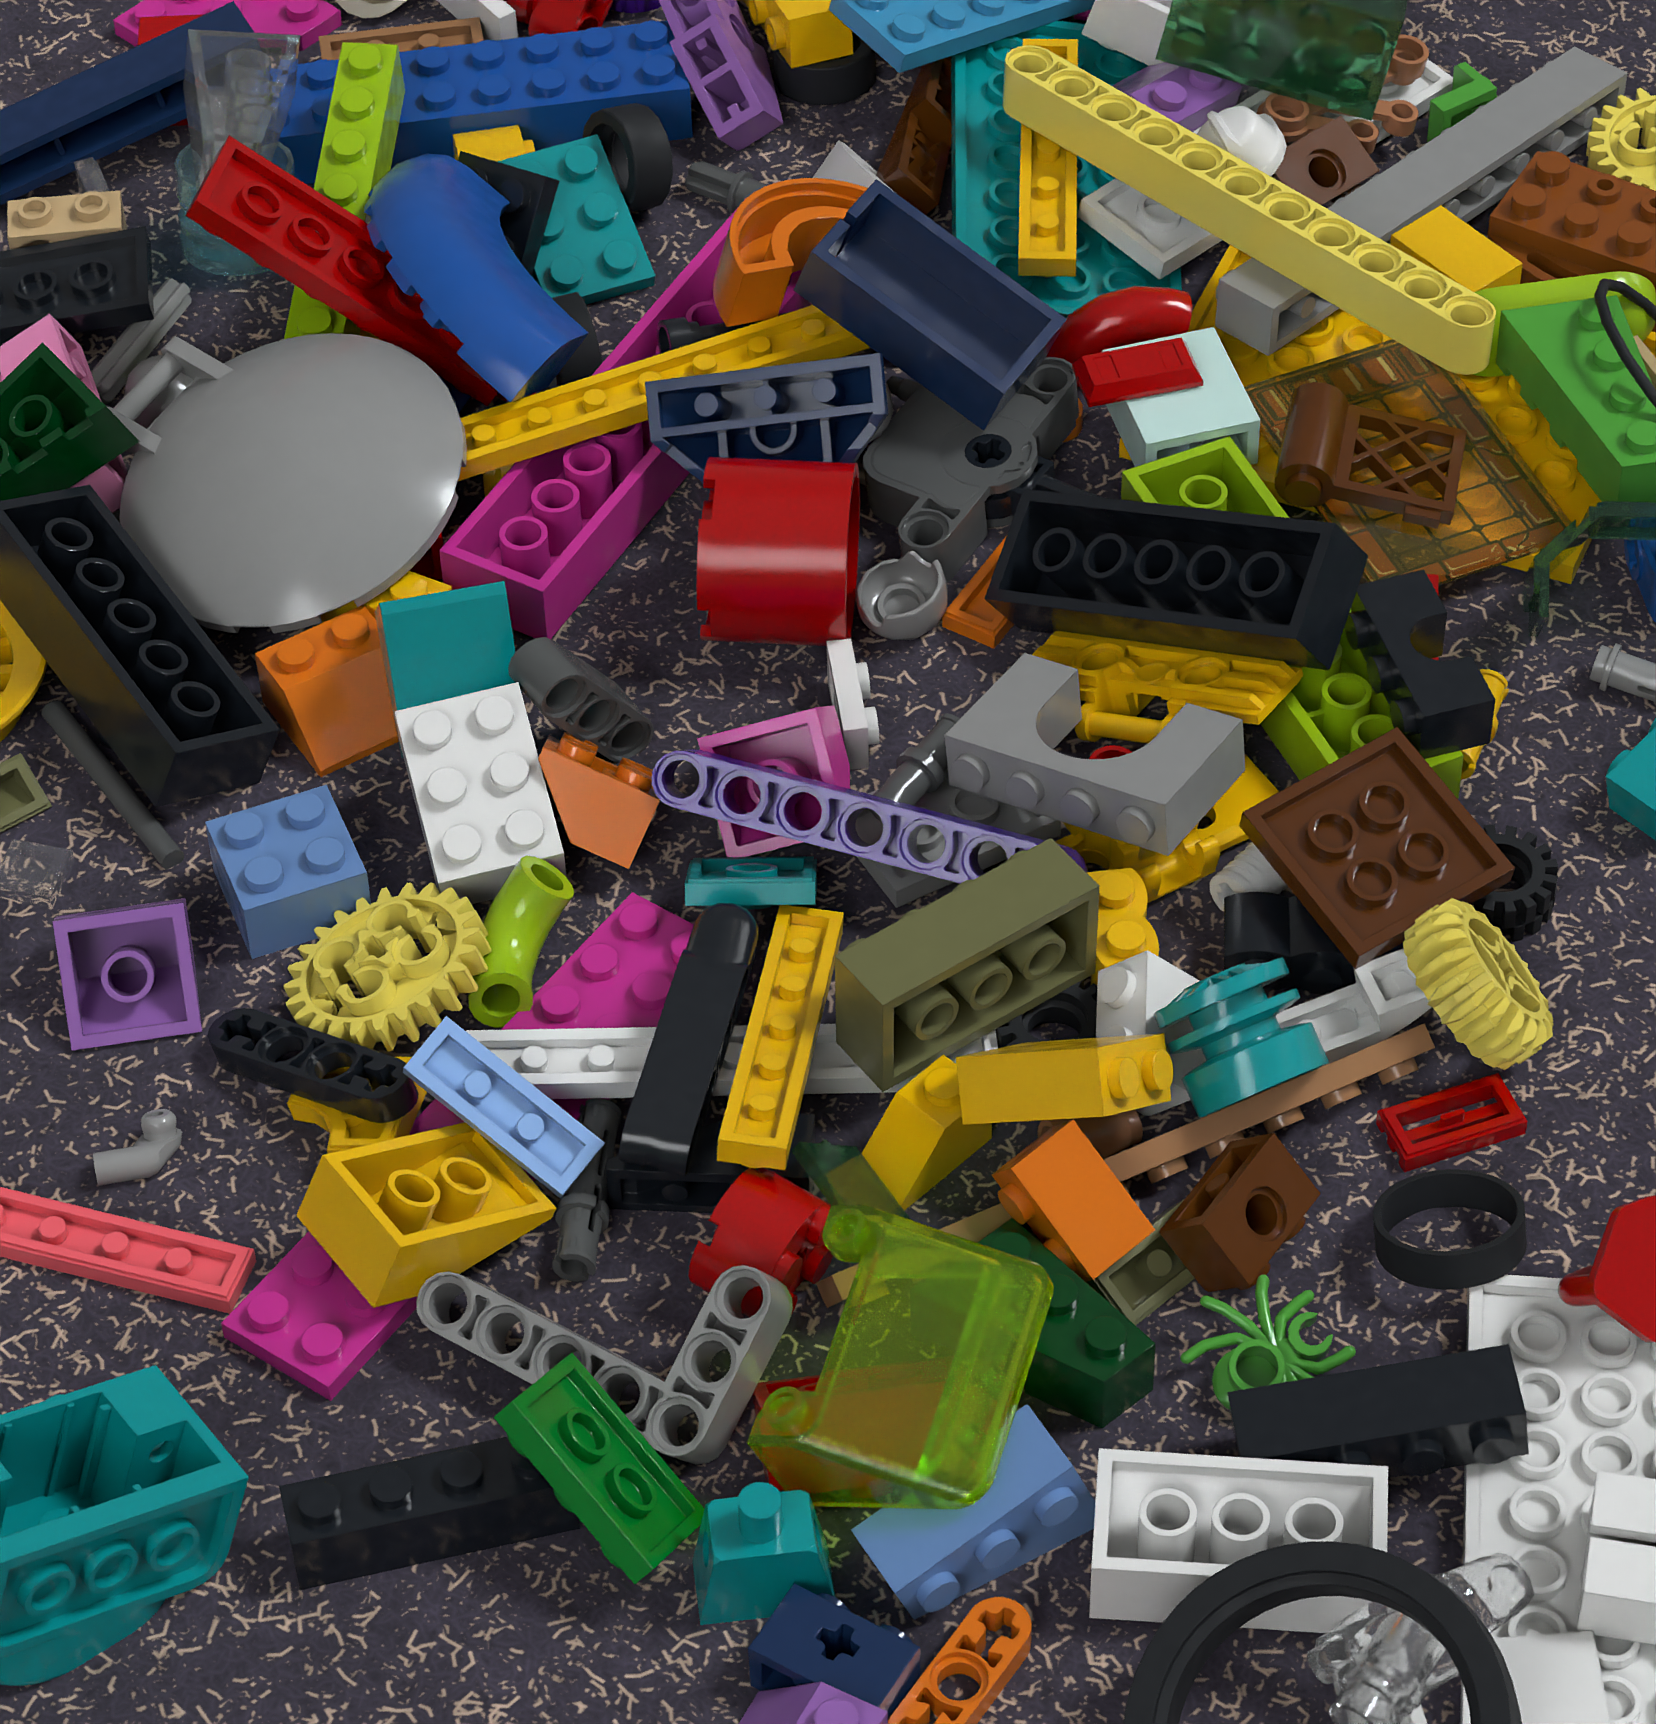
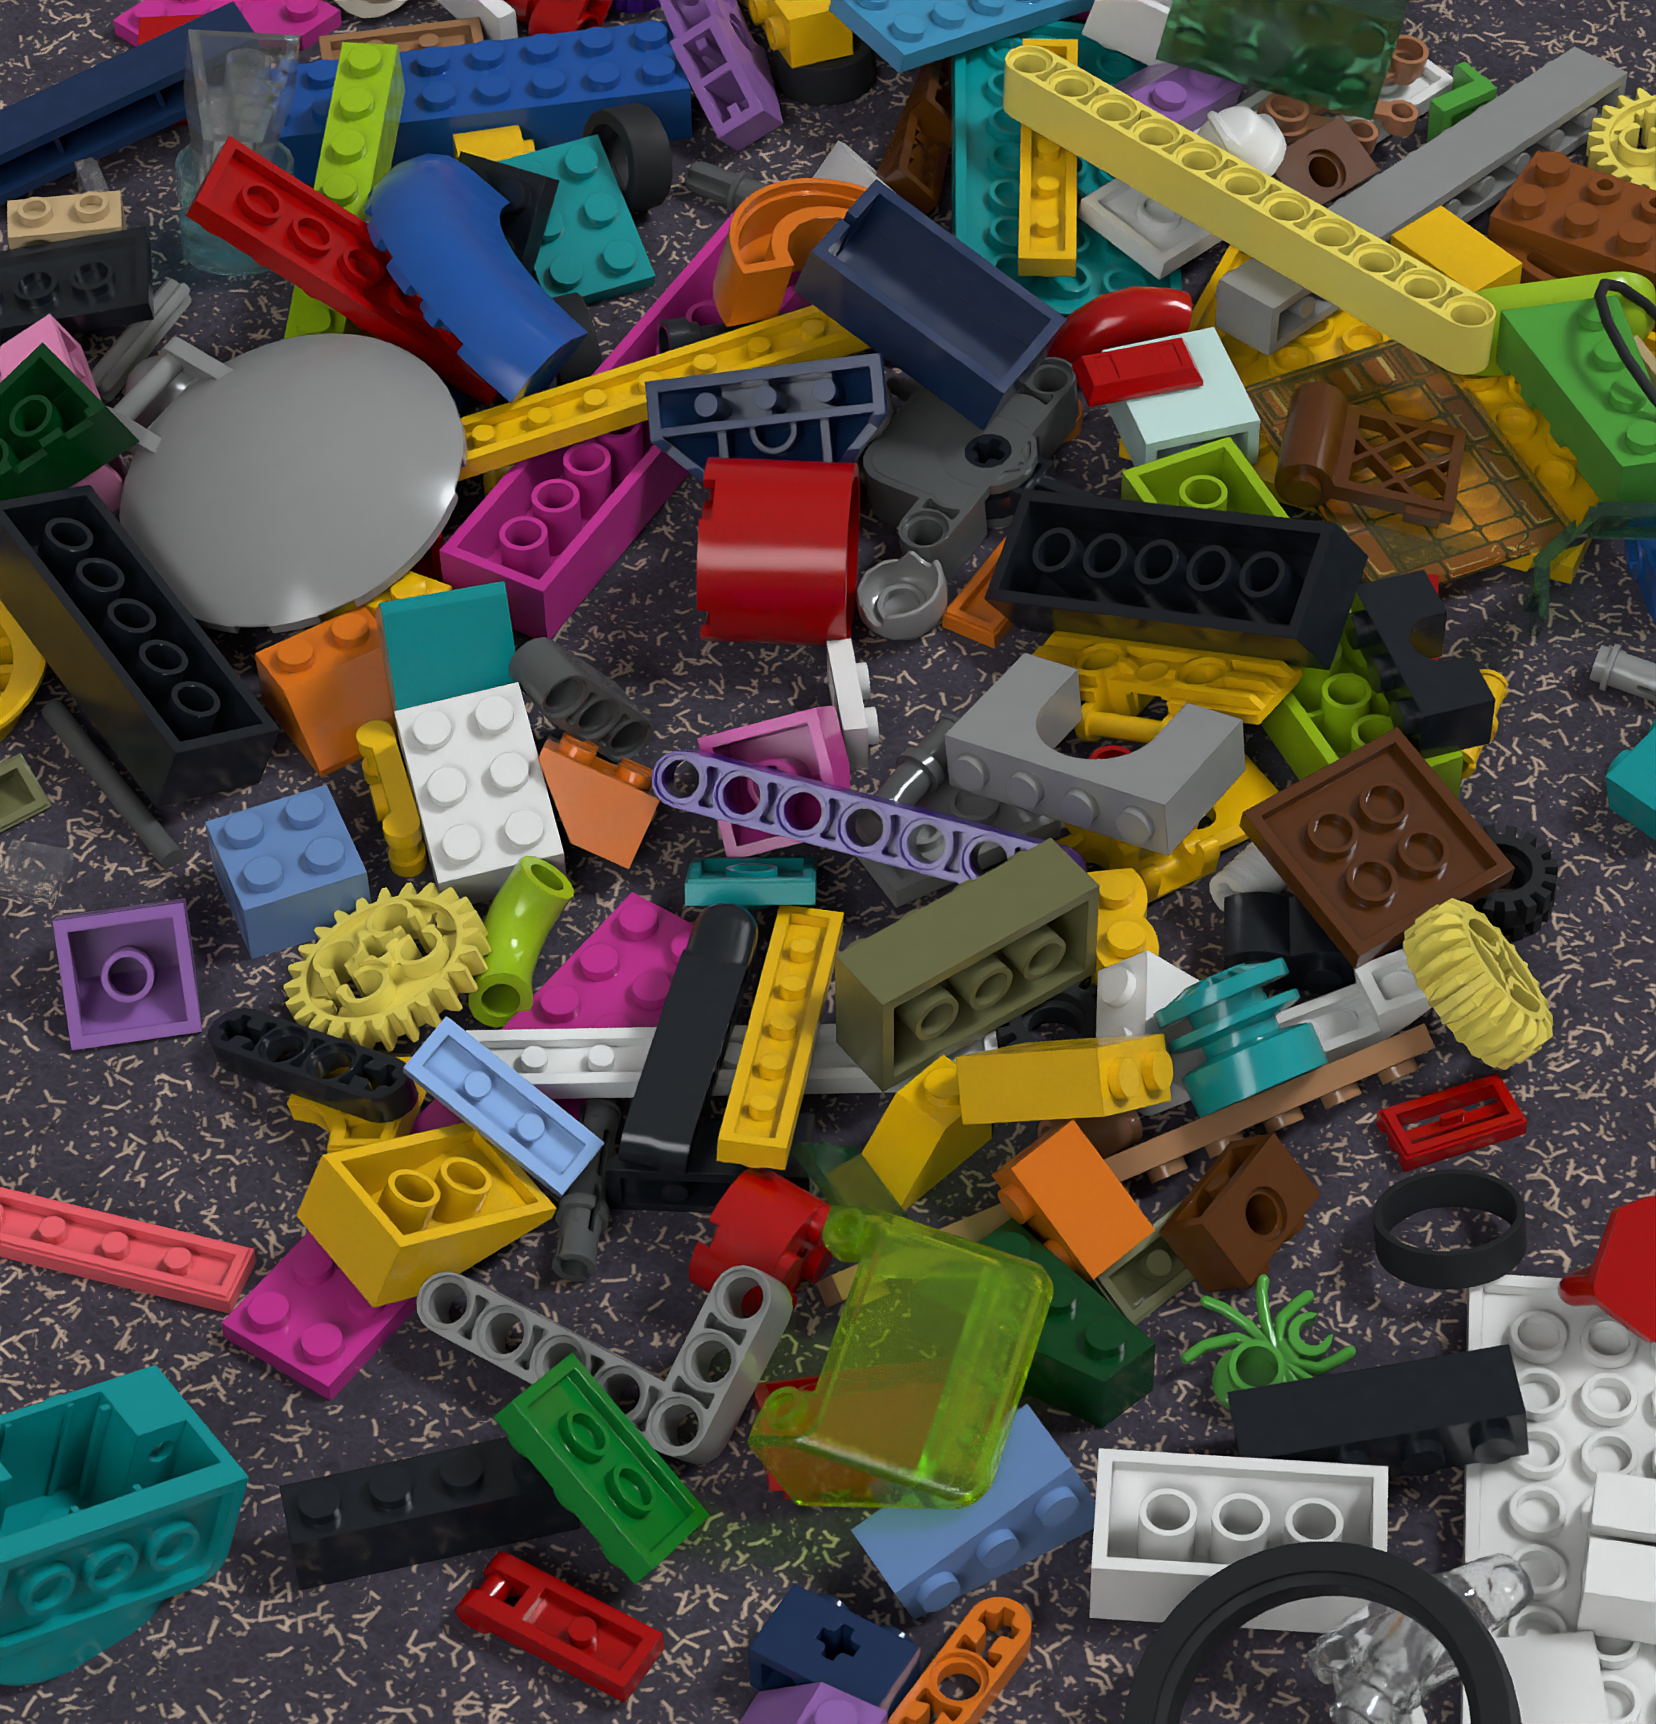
light grey arm [93,1109,182,1186] -> none
teal torso [693,1482,835,1625] -> none
none -> yellow plate [356,720,428,878]
none -> red plate [455,1552,665,1703]

